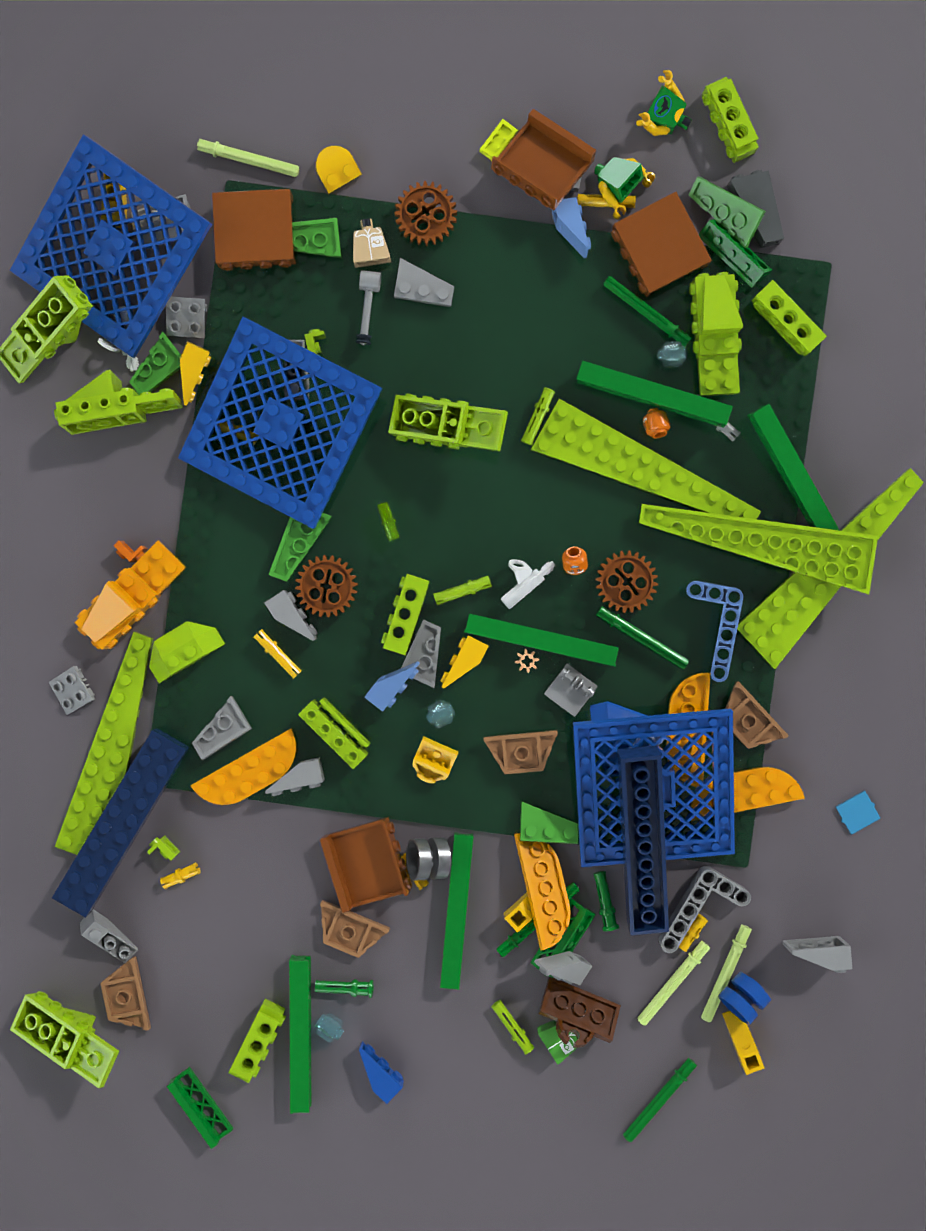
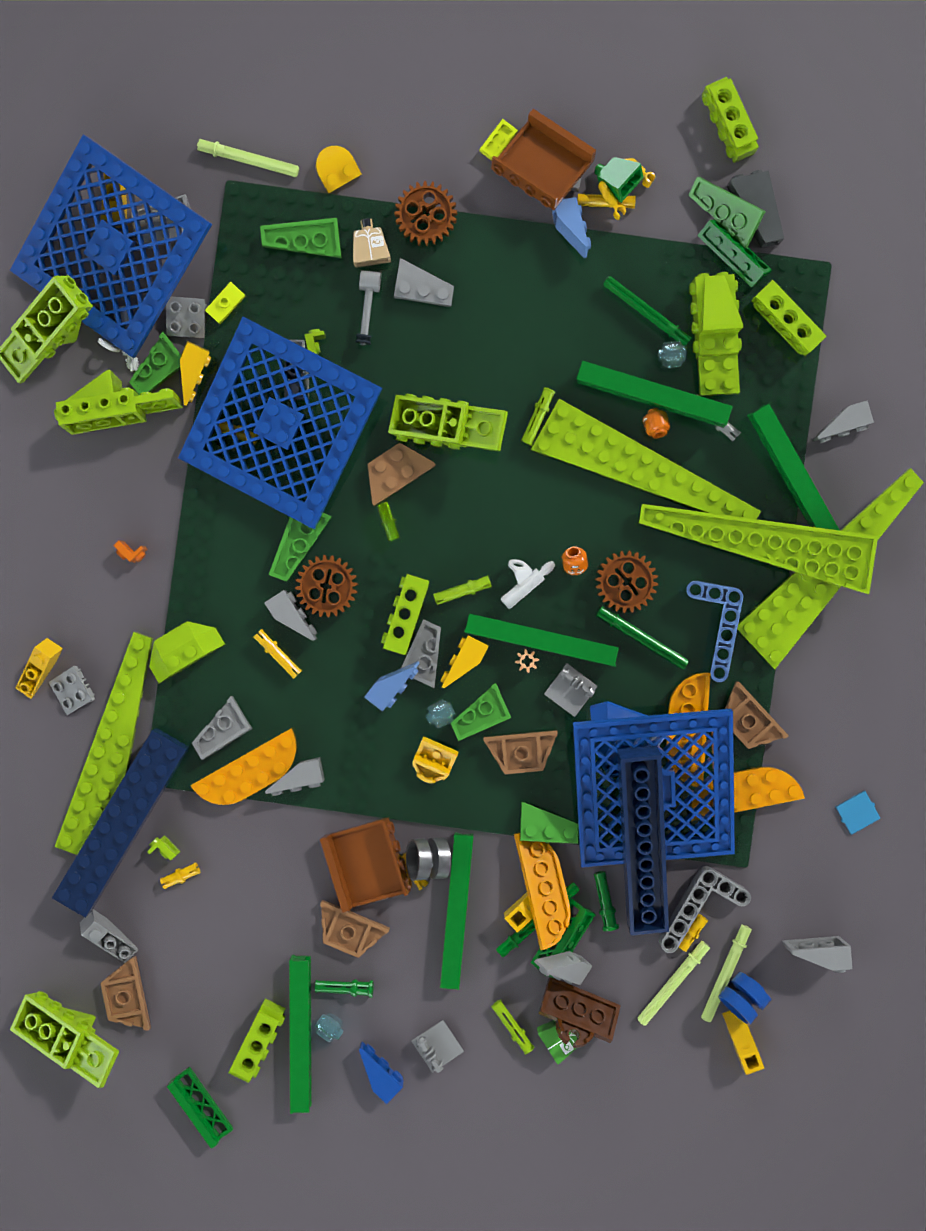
light orange wedge [74,540,187,650] -> none
dark orange panel [212,189,296,270] -> none
lime brick [298,697,370,769] -> none
dark orange panel [611,192,712,297] -> none
green axle [623,1057,697,1142] -> none
torso [636,70,692,136] -> none
none -> yellow slope [15,638,63,699]
none -> neon yellow plate [205,282,246,324]
none -> medium nougat wing [368,443,436,506]
none -> light grey hinge [411,1020,464,1073]
none -> bright green wing [451,683,511,741]
none -> light grey slope [812,400,874,443]

